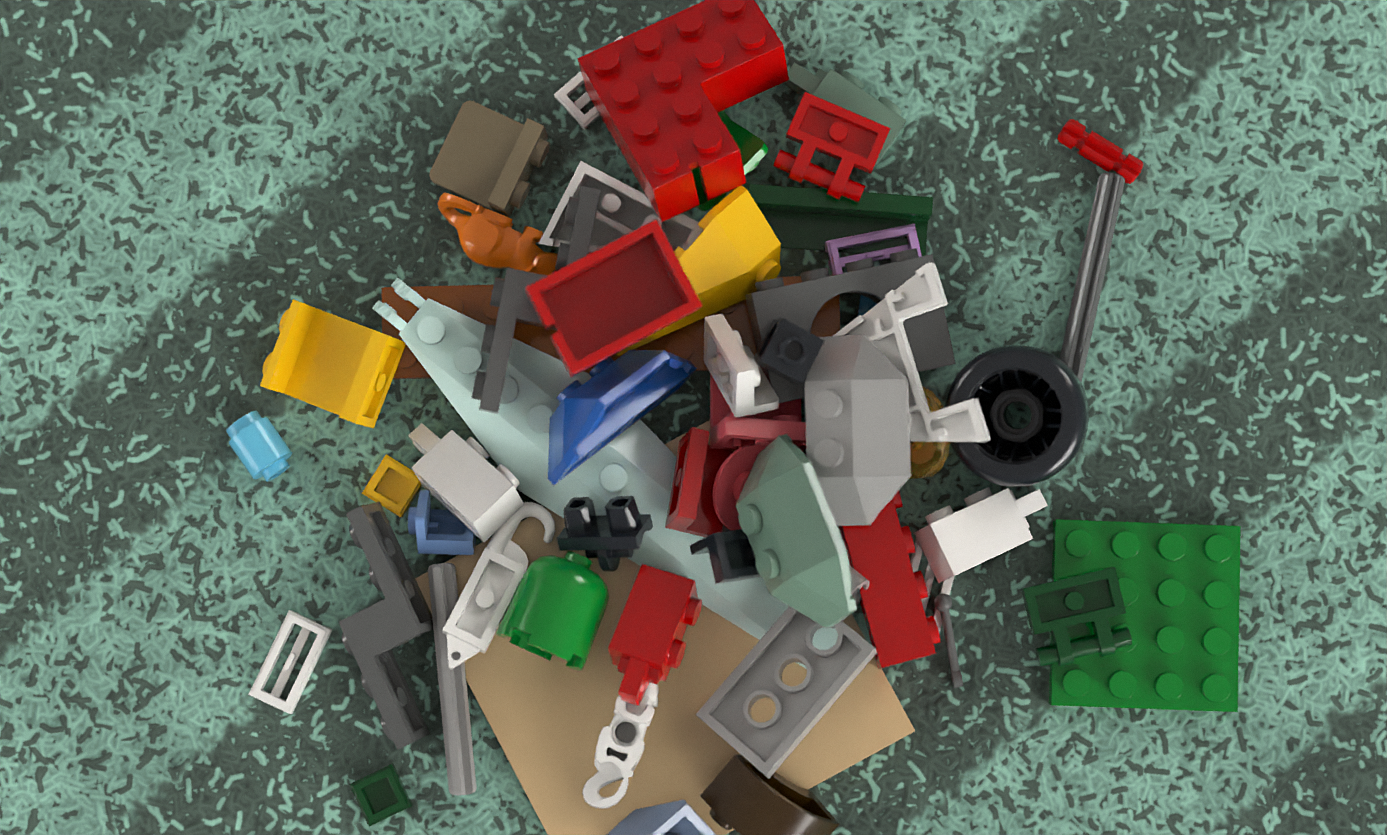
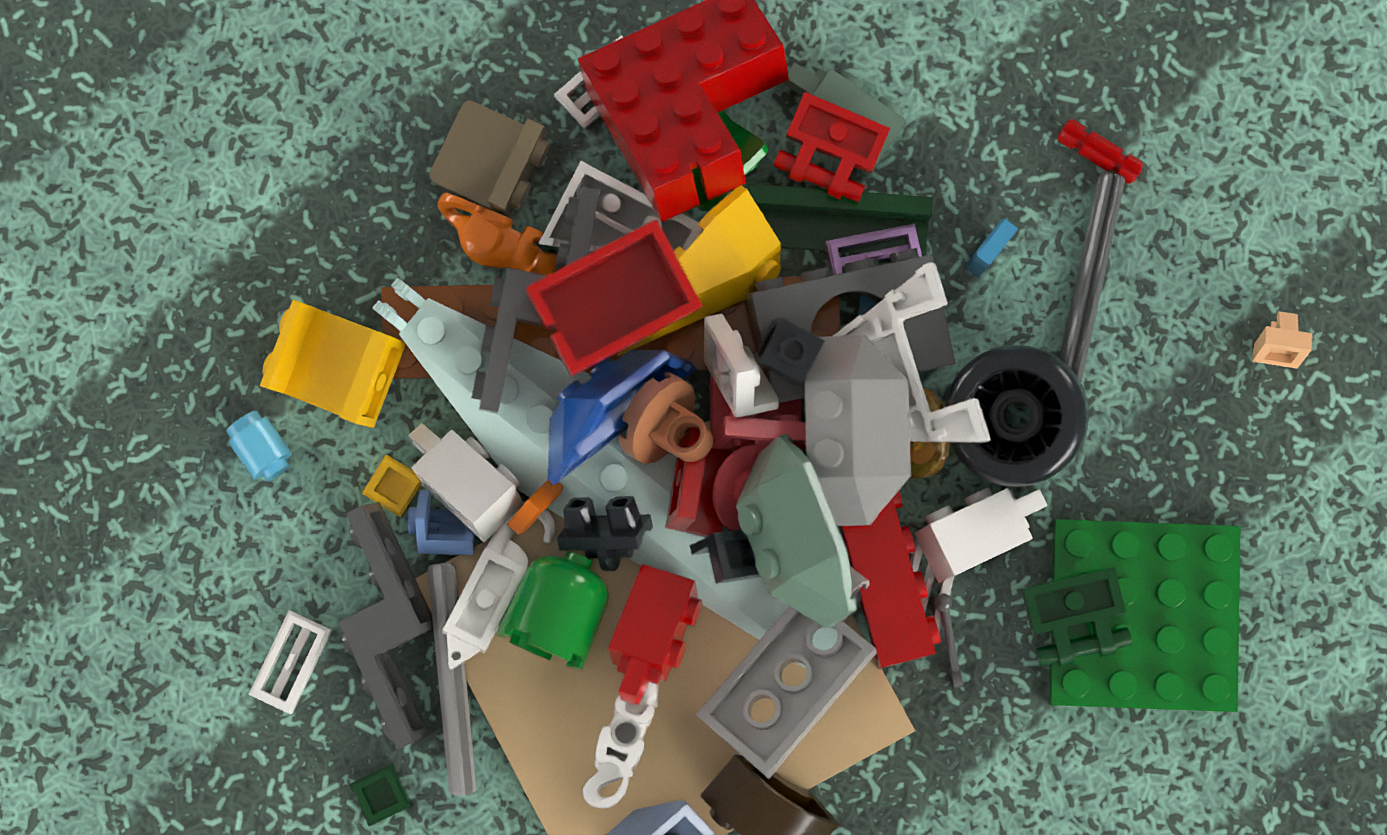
none -> orange tile [507,480,564,535]
none -> nougat tile [619,372,713,464]
none -> dark azure tile [965,219,1018,278]
none -> light nougat tile [1252,311,1312,369]

